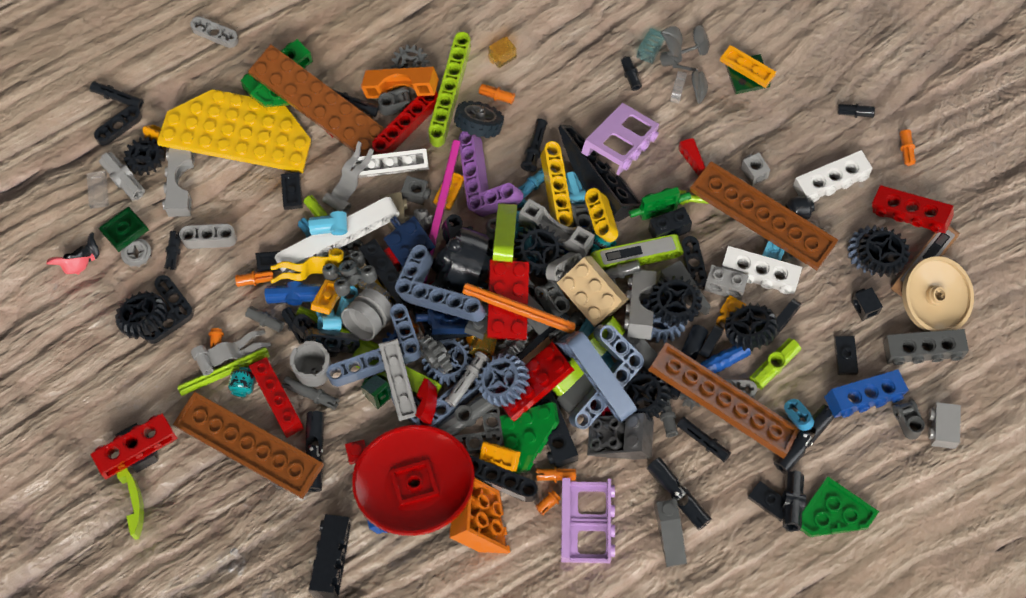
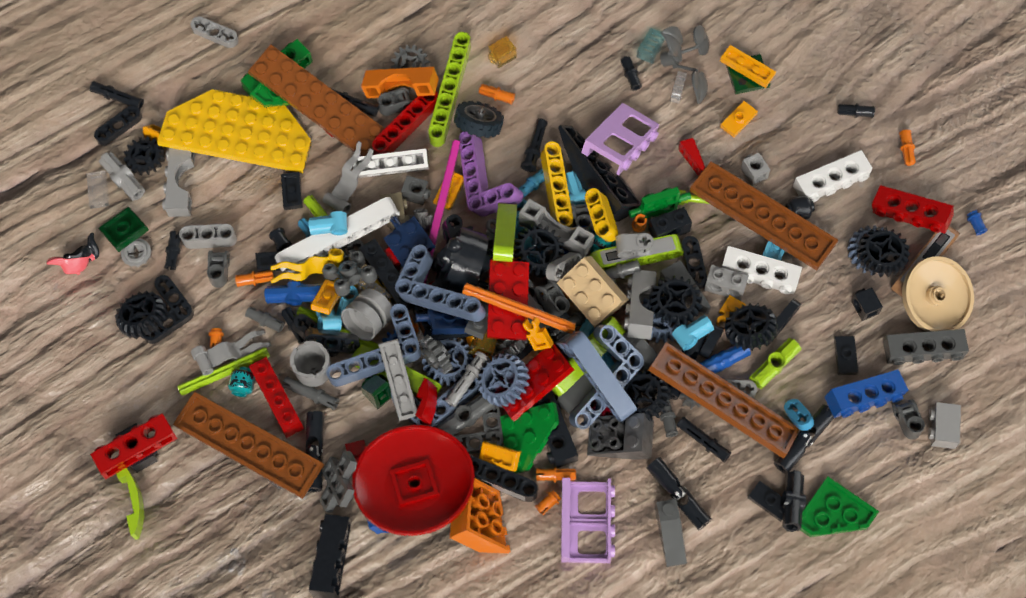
none -> dark grey piece [207,250,230,288]
none -> black bush [269,228,292,251]
none -> dark grey plate [319,450,357,513]
none -> light orange plate [523,317,554,351]
none -> light grey piece [615,233,654,258]
none -> orange pin [632,214,647,233]
none -> medium azure piece [672,315,714,351]
none -> light orange plate [720,101,758,138]
none -> blue pin [967,210,988,236]

